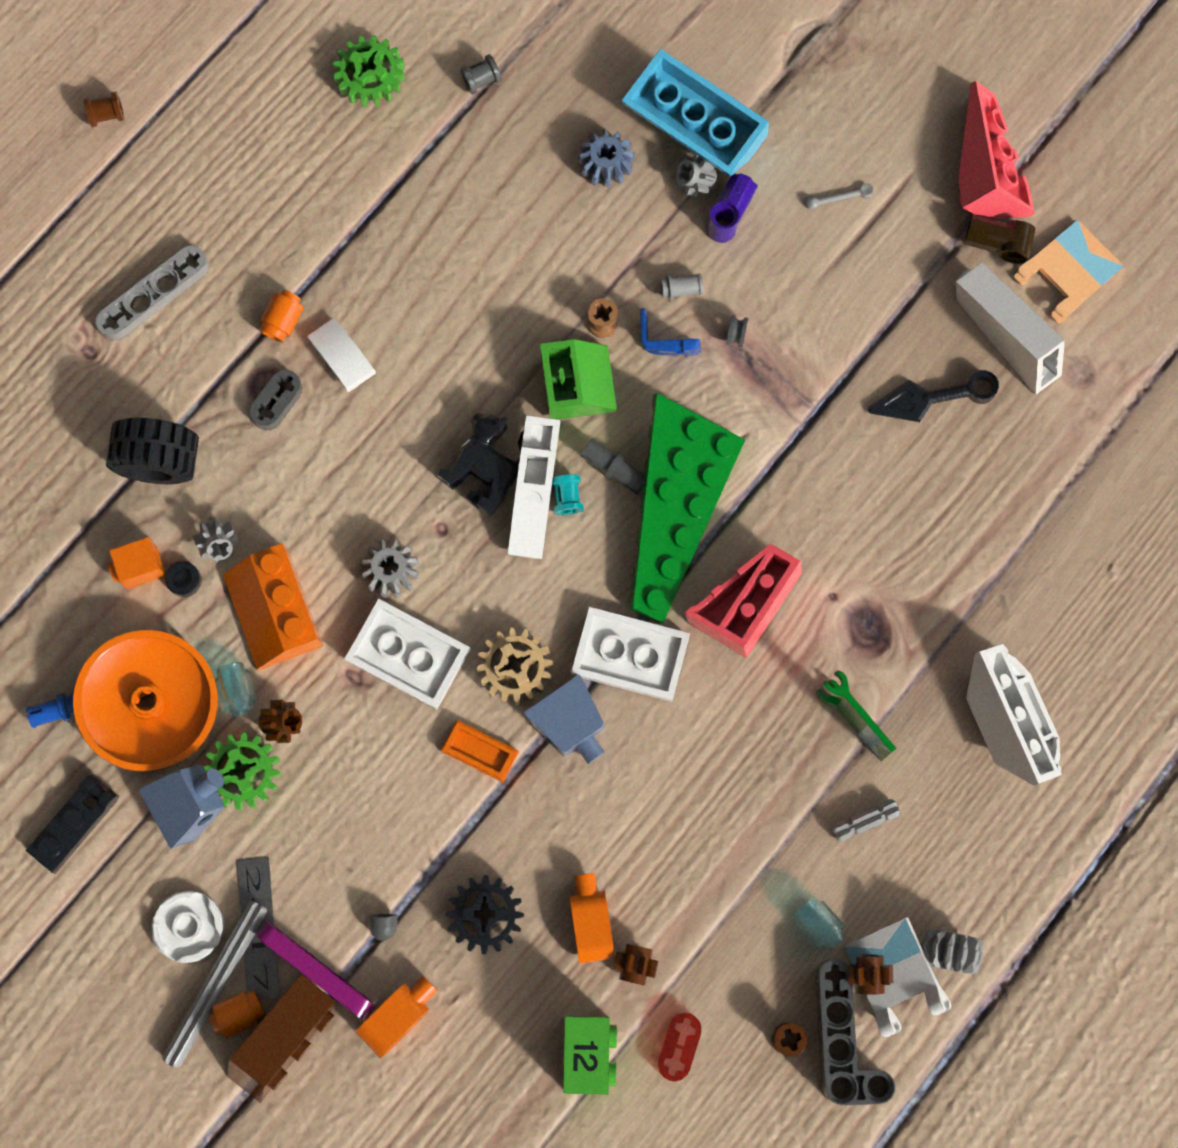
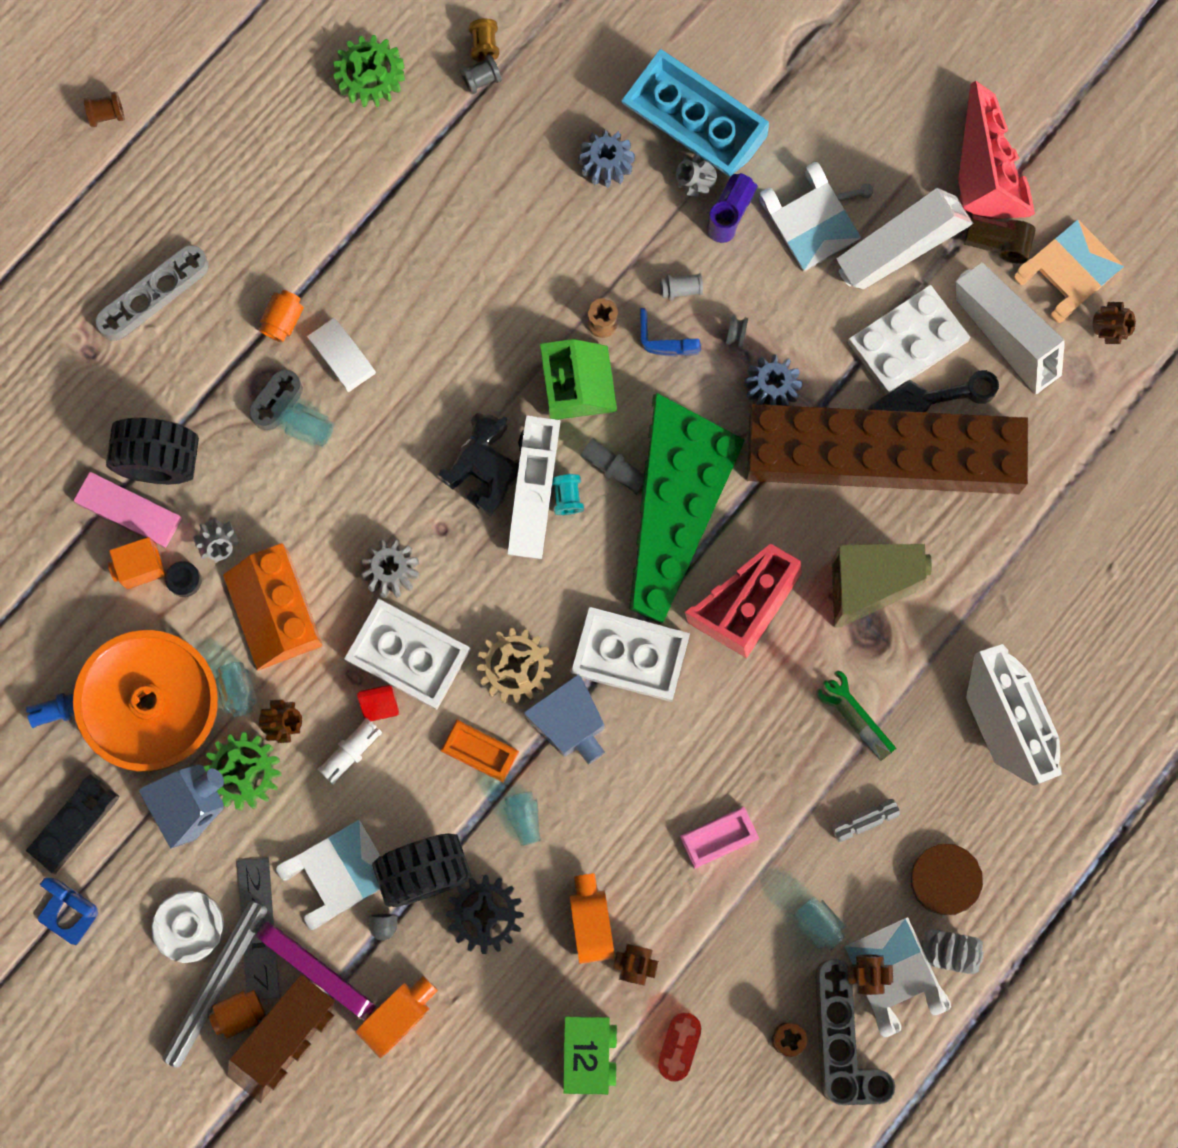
none -> blue piece [38,877,98,945]
none -> bright pink tile [73,472,182,548]
none -> white flag [276,820,380,930]
none -> clear light blue brick [281,403,335,447]
none -> white pin [317,718,382,785]
none -> red slope [357,684,399,722]
none -> black tyre [372,833,471,907]
none -> pearl gold bush [469,18,500,62]
none -> clear light blue cone [503,791,541,846]
none -> bright pink tile [680,807,759,869]
none -> sand blue gear [744,354,803,406]
none -> reddish brown brick [747,404,1028,494]
none -> white flag [759,162,861,272]
none -> olive slope [831,544,932,628]
none -> white slope [836,188,973,289]
none -> white plate [848,285,971,395]
none -> reddish brown tile [911,844,983,915]
none -> reddish brown gear [1093,302,1136,344]

